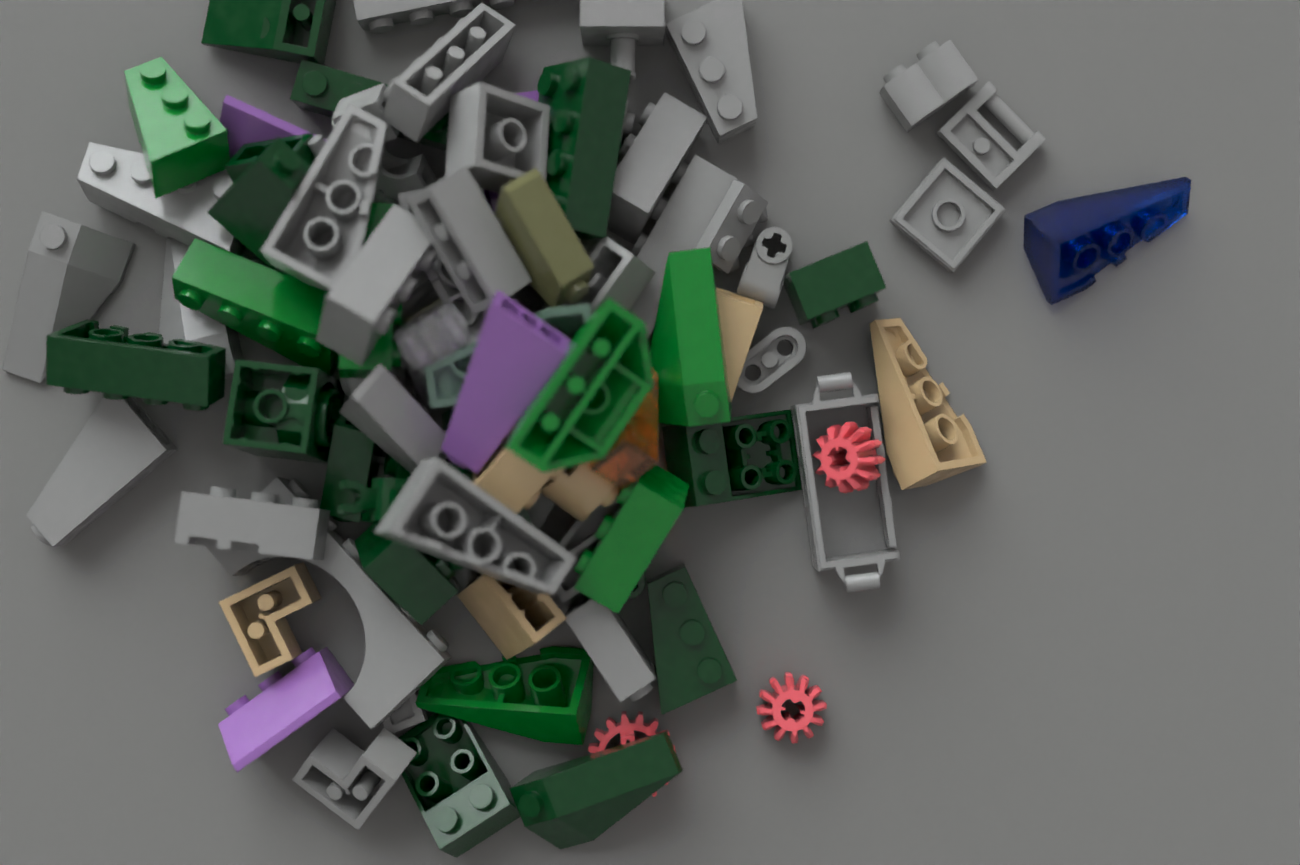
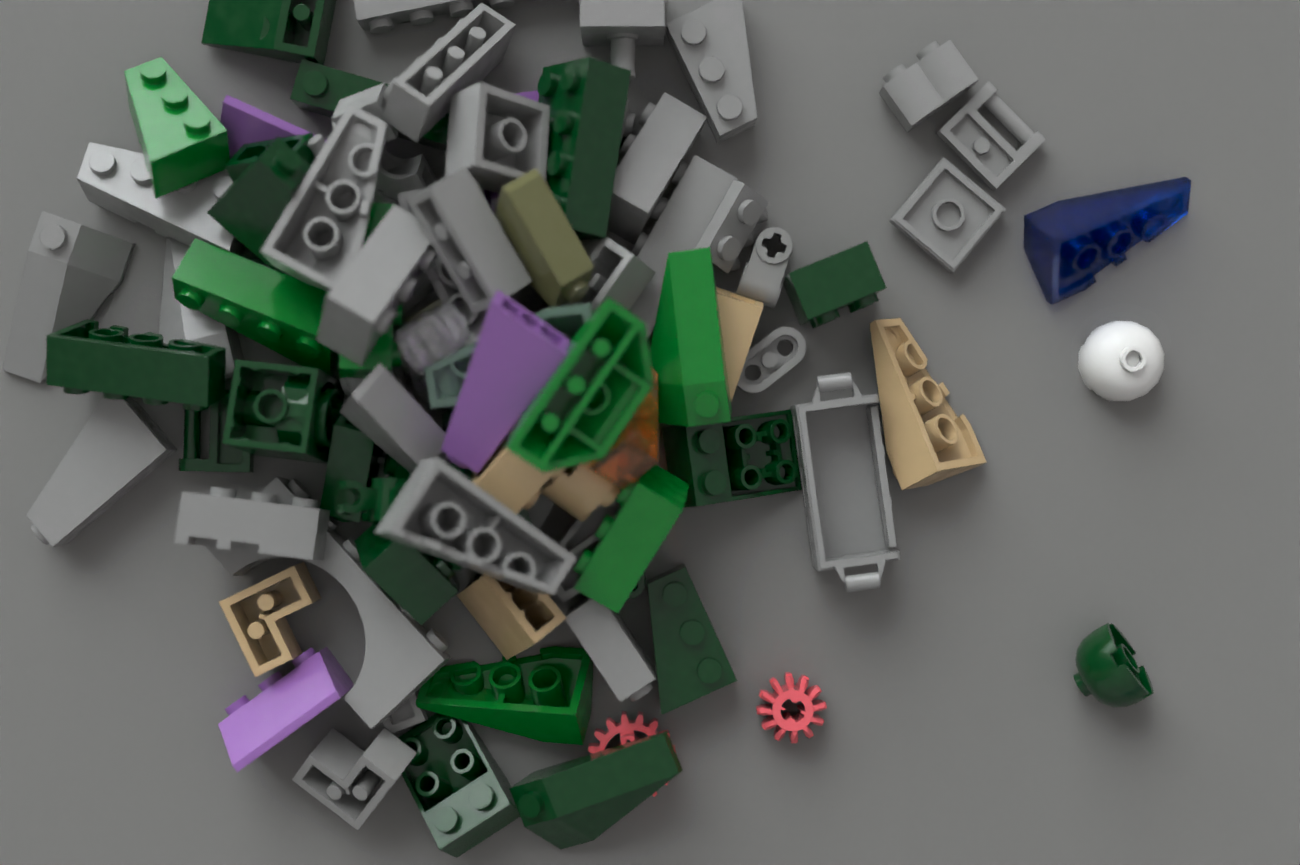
coral gear [811,422,886,493] -> none
none -> dark green plate [179,390,254,473]
none -> dark green cylinder [1074,623,1154,708]
none -> white cylinder [1078,321,1165,402]

